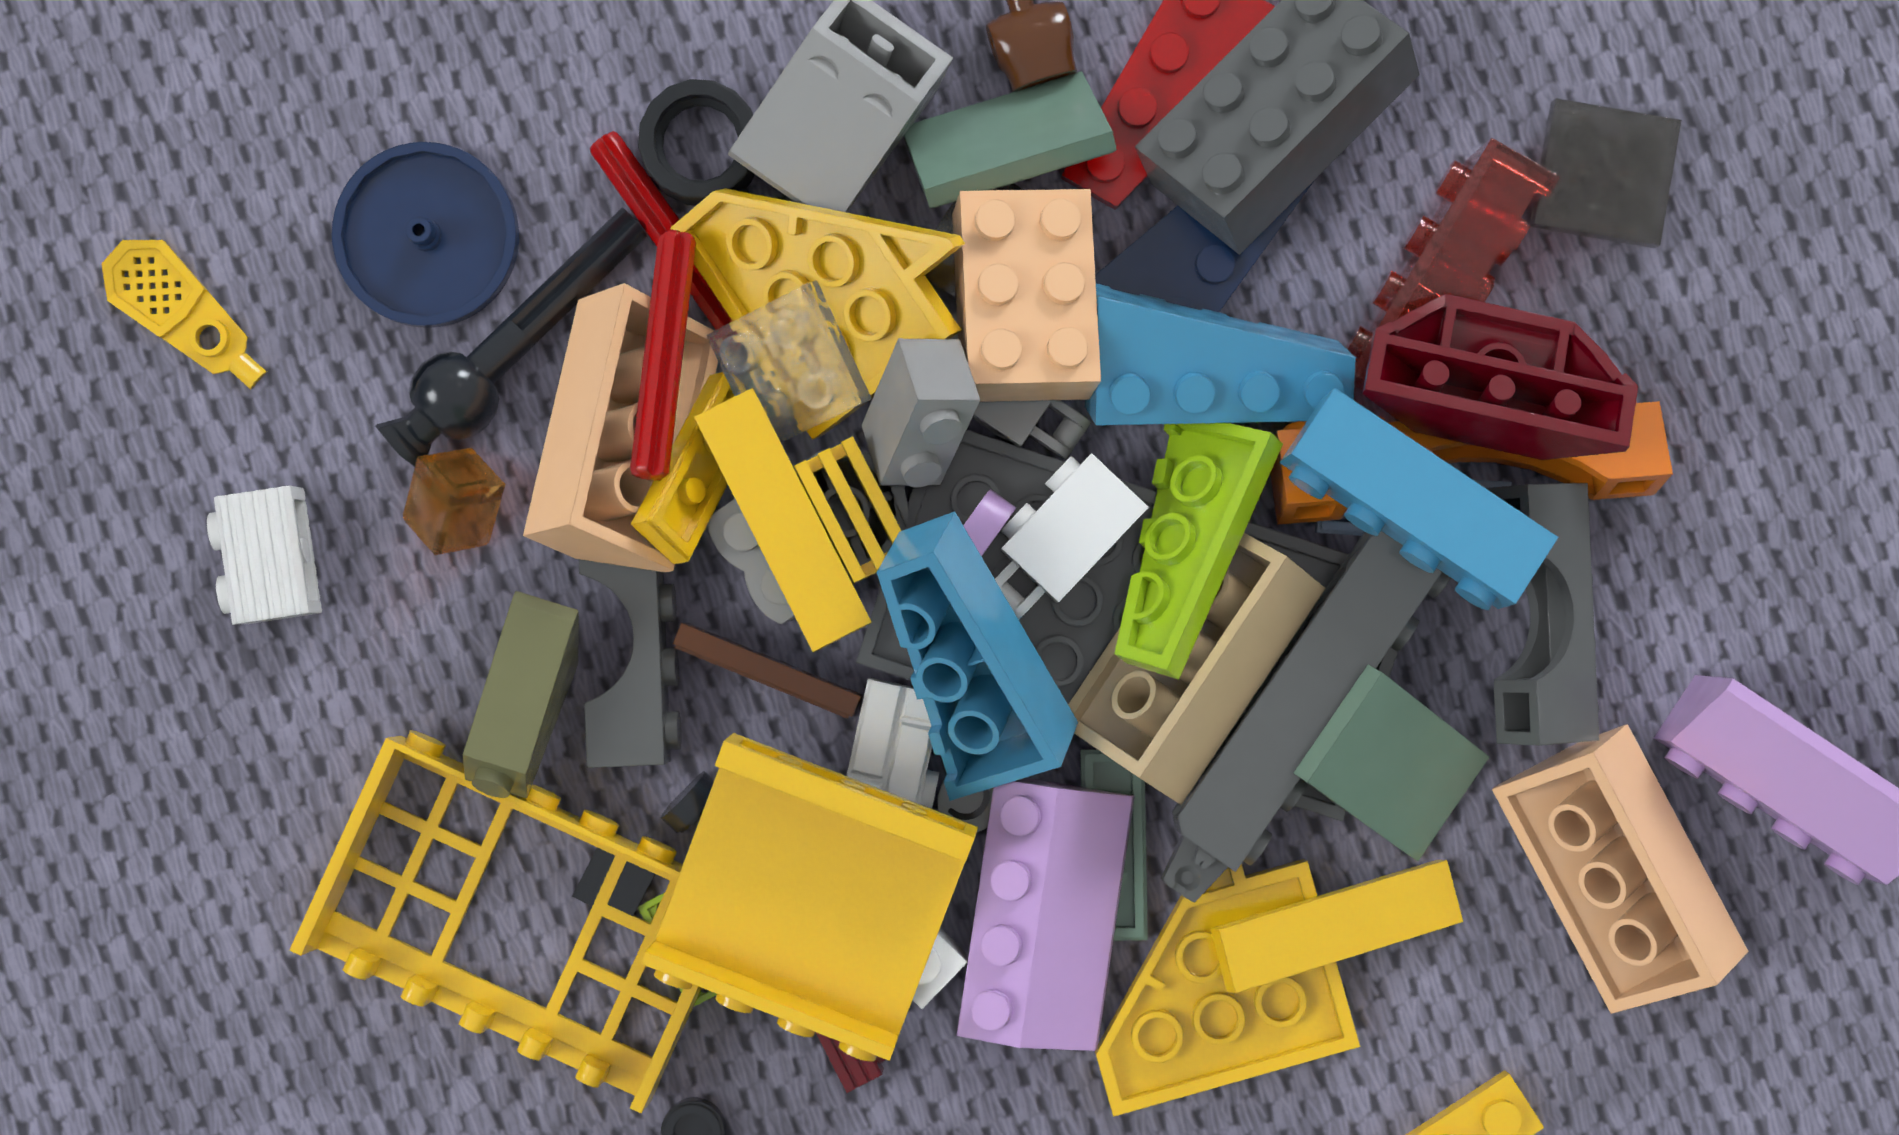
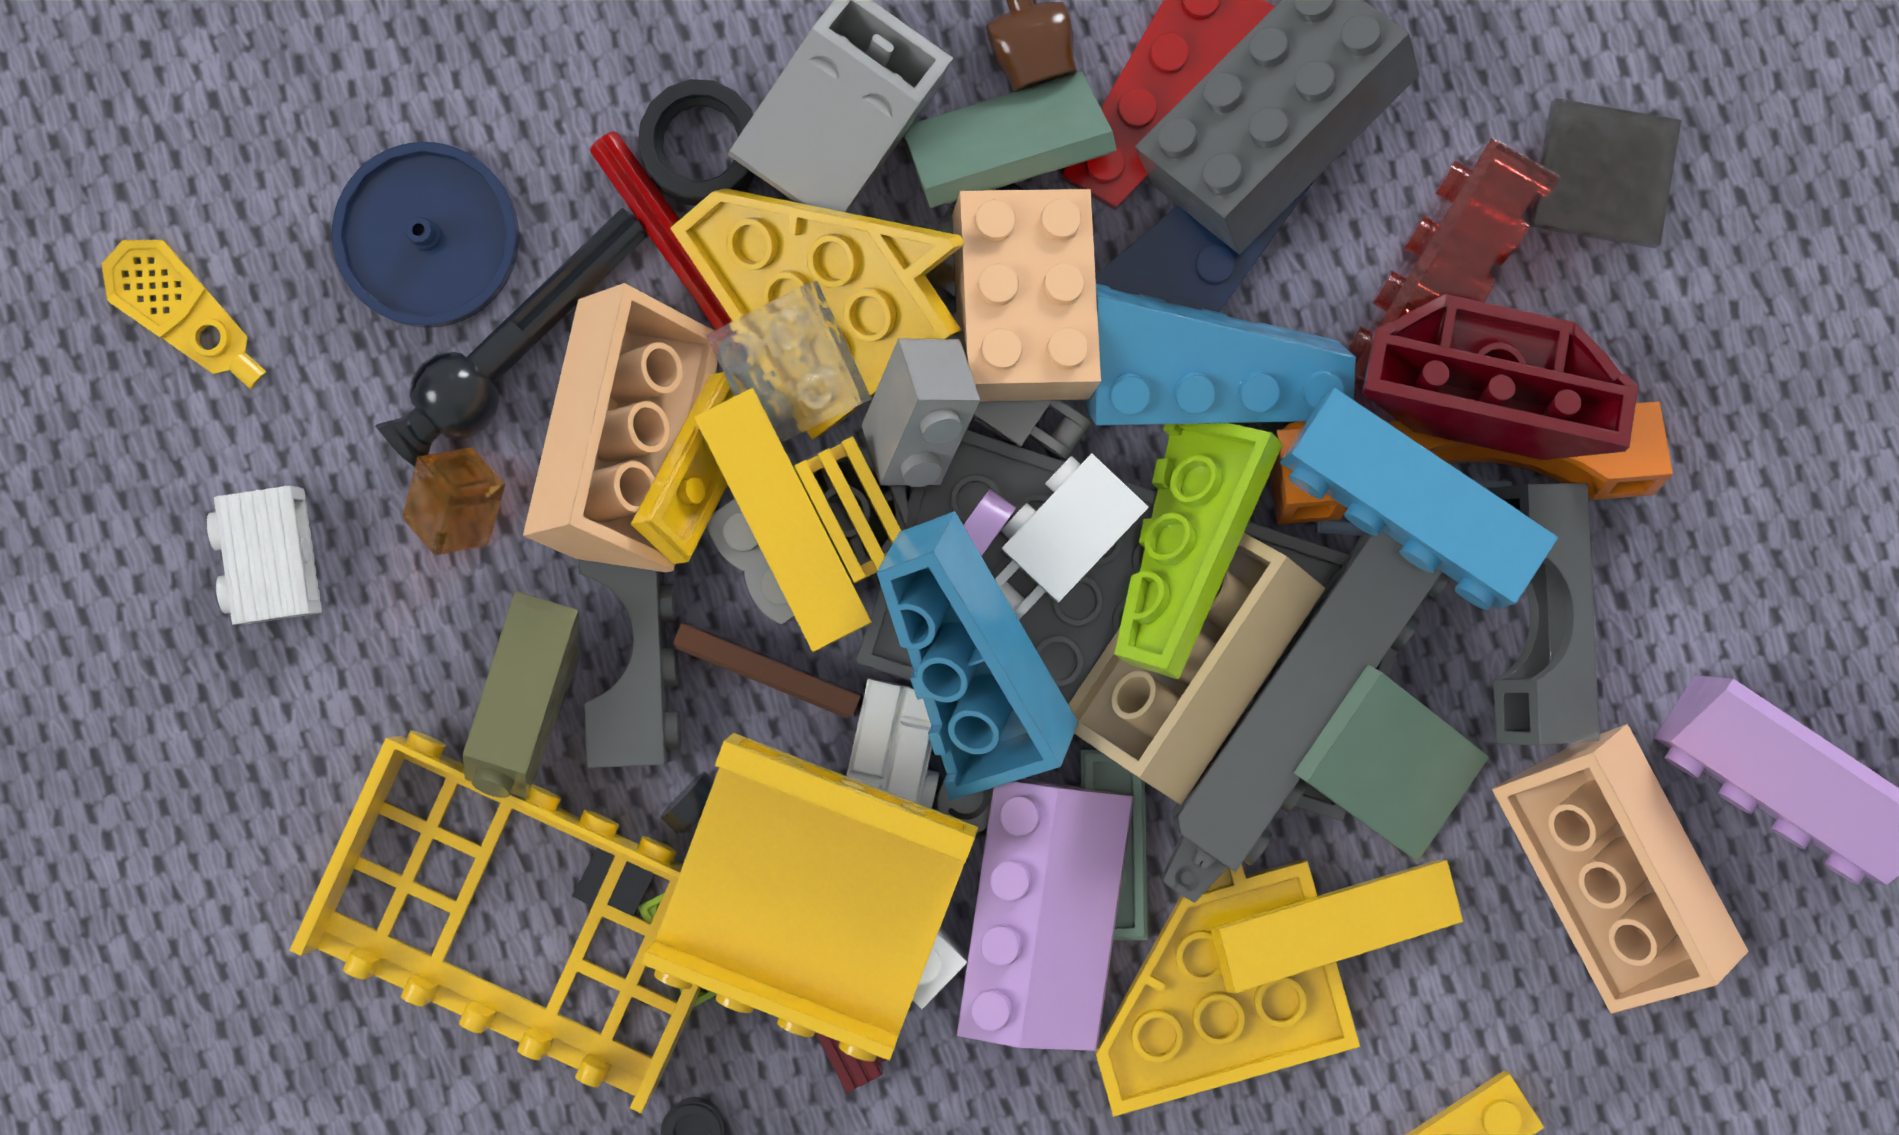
red axle [630,230,696,481] -> none

